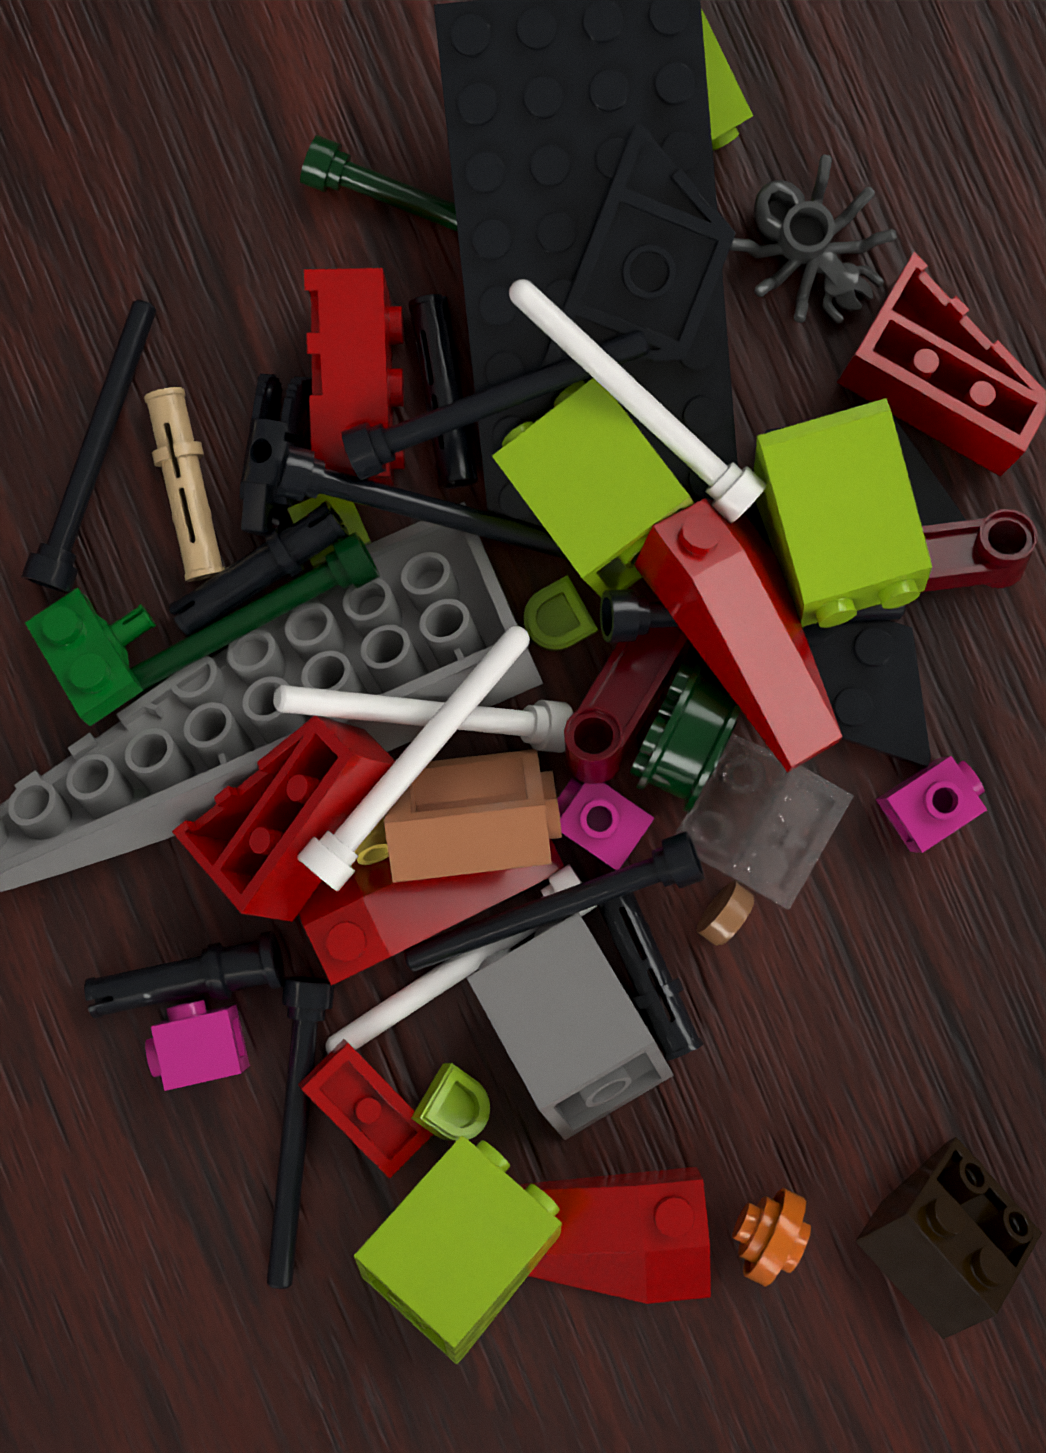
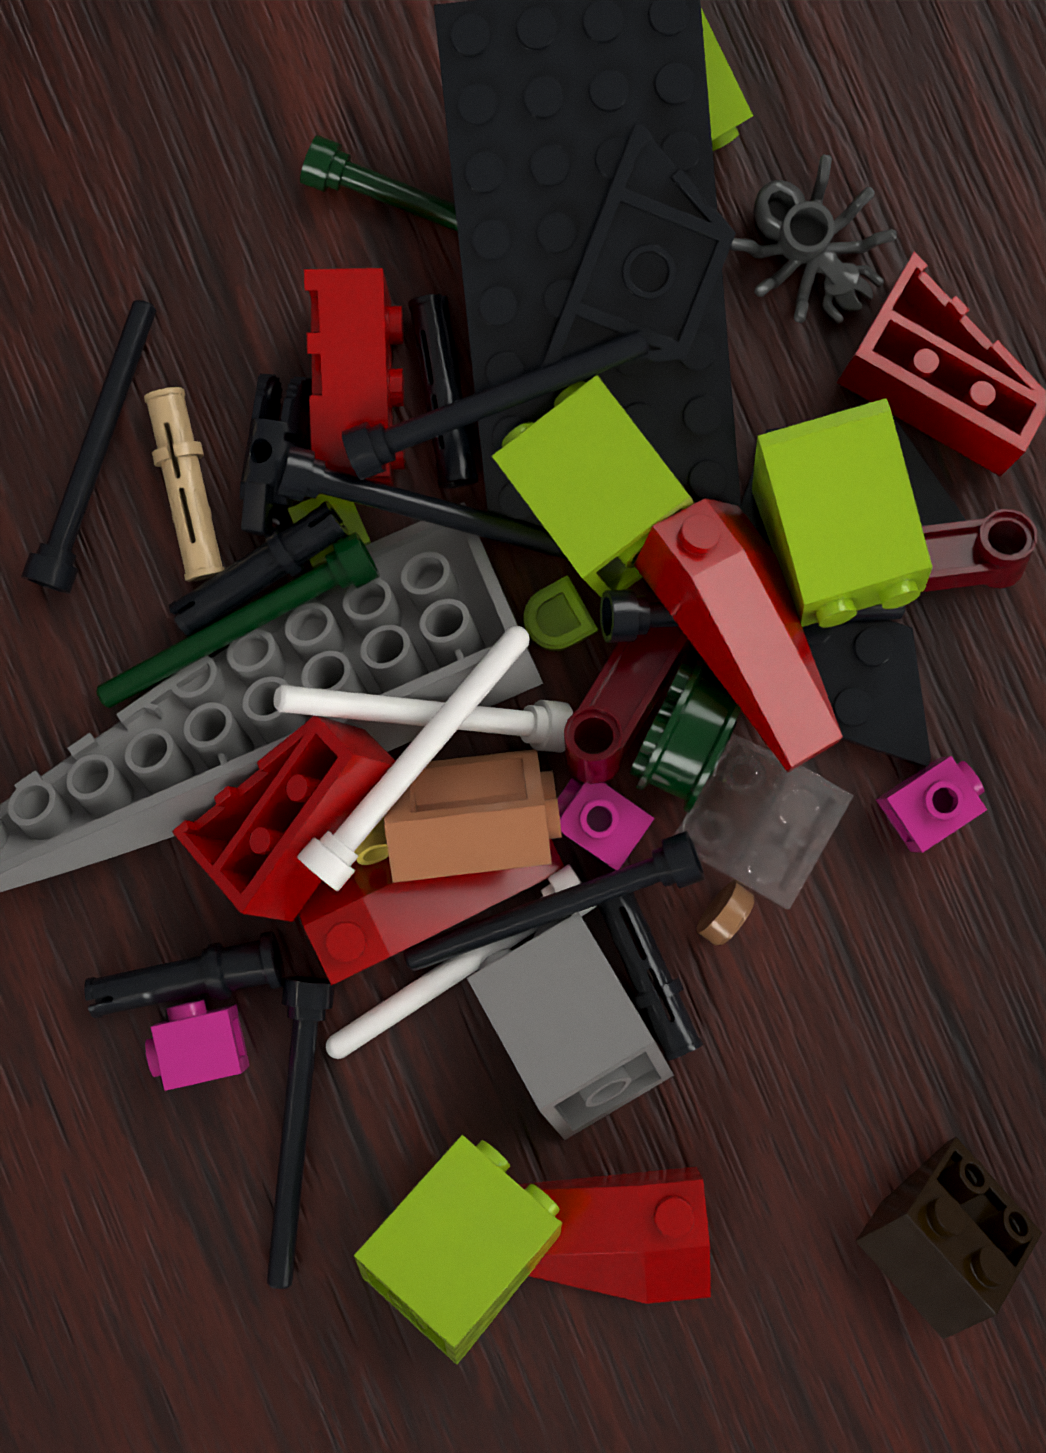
green plate [25,587,156,726] -> none
red plate [298,1039,434,1179] -> none
lime tile [411,1063,490,1141] -> none
white piece [509,279,767,524] -> none
orange plate [732,1188,811,1287] -> none

